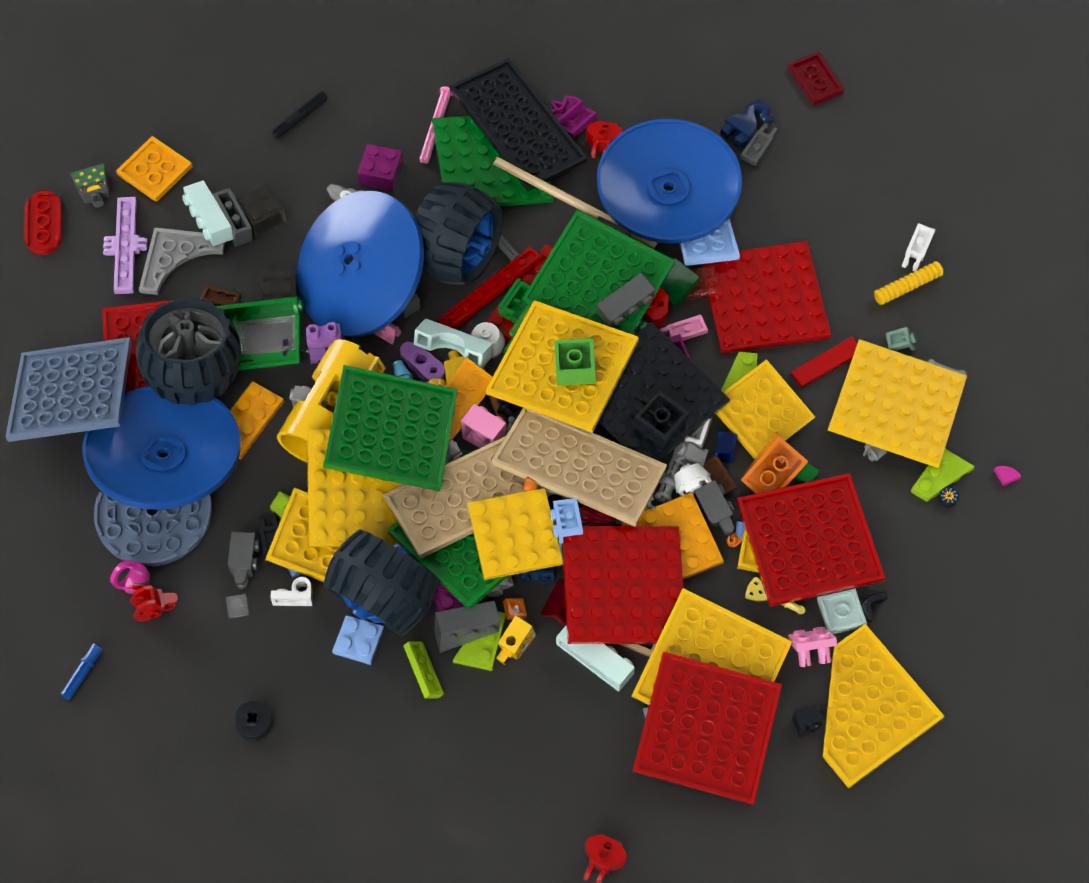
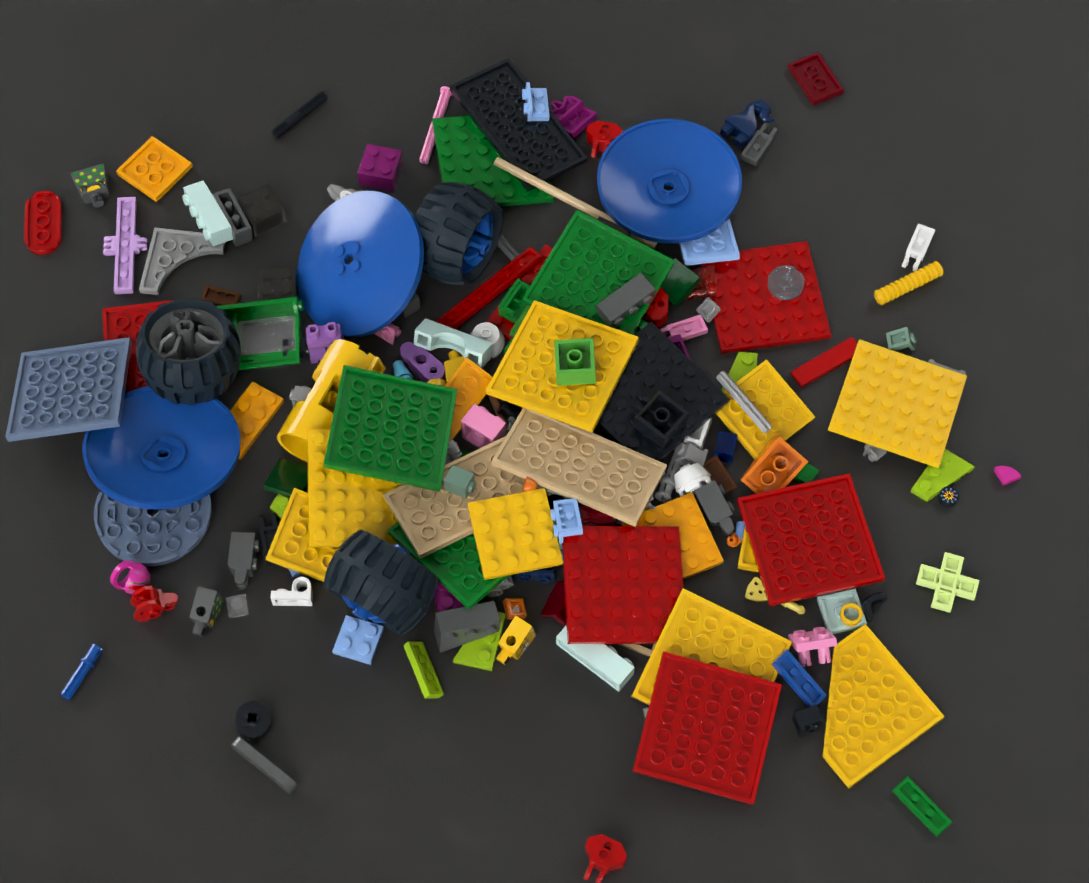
none -> dark grey torso [189,586,224,637]
none -> dark grey beam [231,737,298,794]
none -> dark green tile [263,458,308,498]
none -> sand green brick [444,465,476,499]
none -> light blue bracket [522,82,550,121]
none -> light grey tile [696,297,721,323]
none -> light grey axle [716,371,772,433]
none -> clear light blue tile [767,265,805,300]
none -> blue plate [771,650,827,707]
none -> yellow piece [840,603,863,627]
none -> green tile [892,776,952,837]
none -> yellowish green plate [916,552,979,613]

